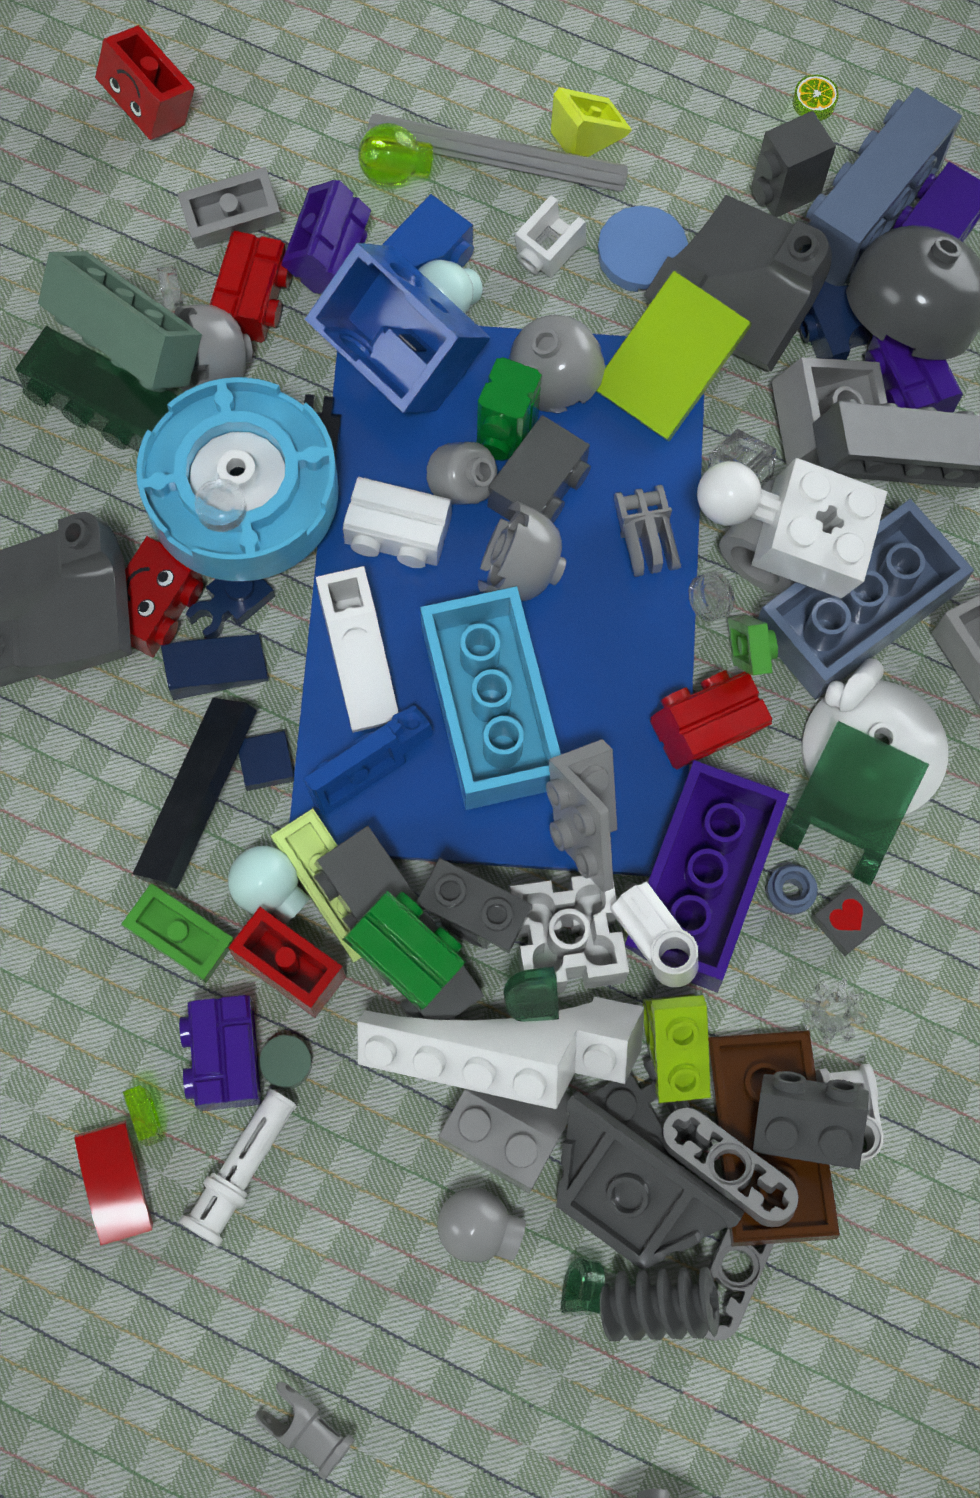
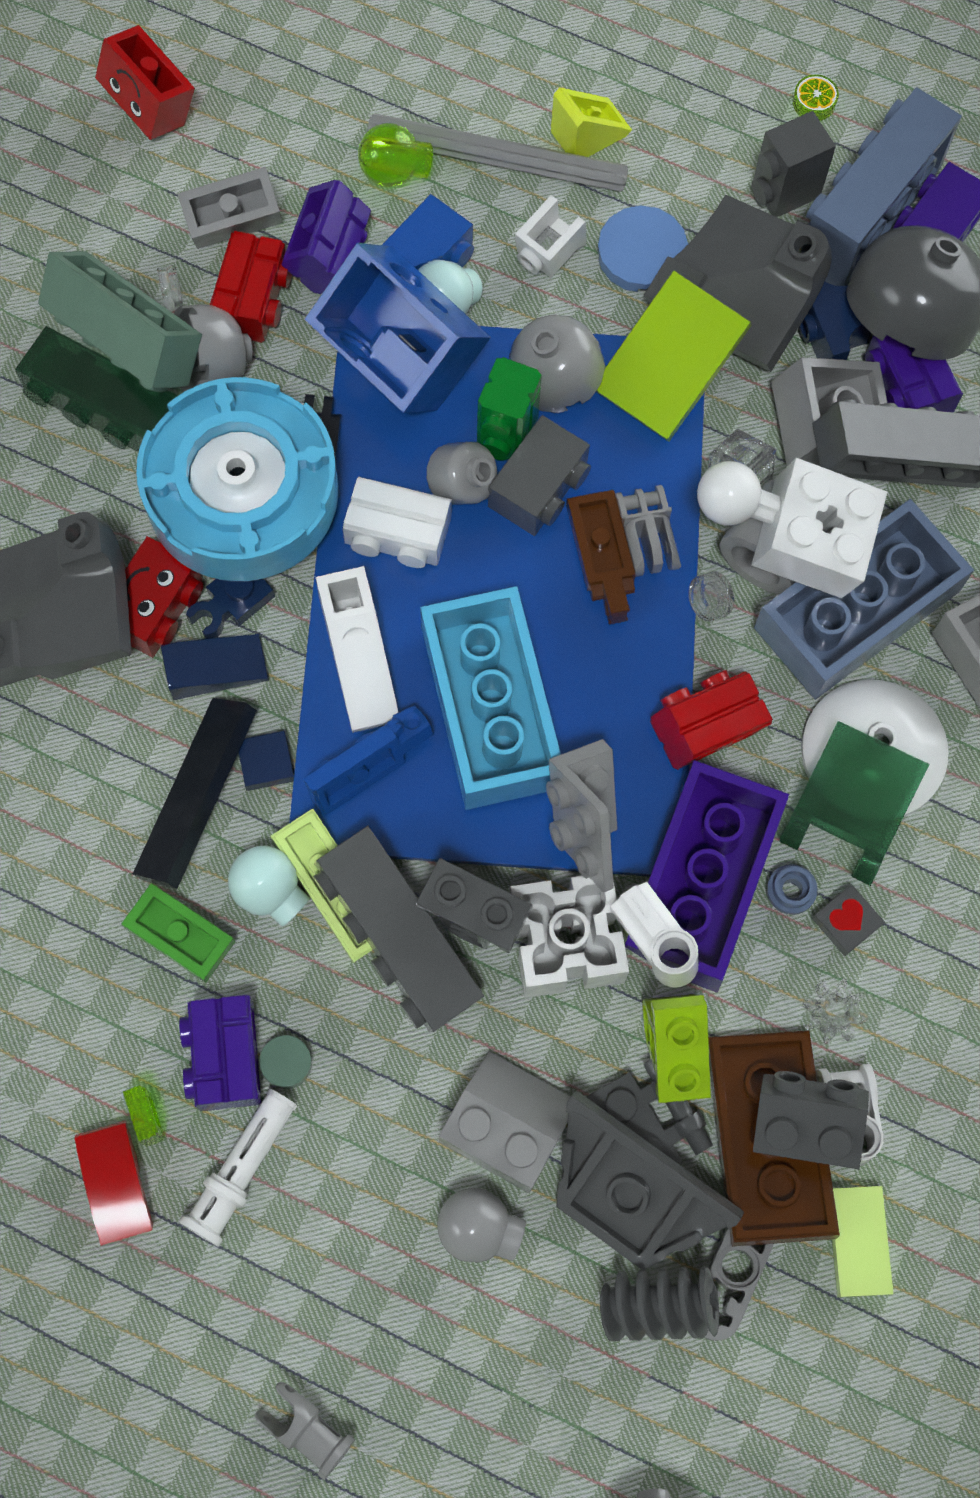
clear tile [195,479,247,532] -> none
red brick [228,907,346,1018] -> none
green brick [342,891,465,1010] -> none
white arch [357,997,644,1109] -> none
light grey cylinder [478,501,566,601] -> none
clear green tile [503,966,559,1022] -> none
clear green tile [560,1257,605,1316] -> none
light grey beam [663,1108,798,1227] -> none
bright green plate [728,615,778,676] -> none
white arm [825,658,884,712] -> none
none -> reddish brown hinge [566,490,636,625]
none -> yellowish green tile [832,1186,893,1297]

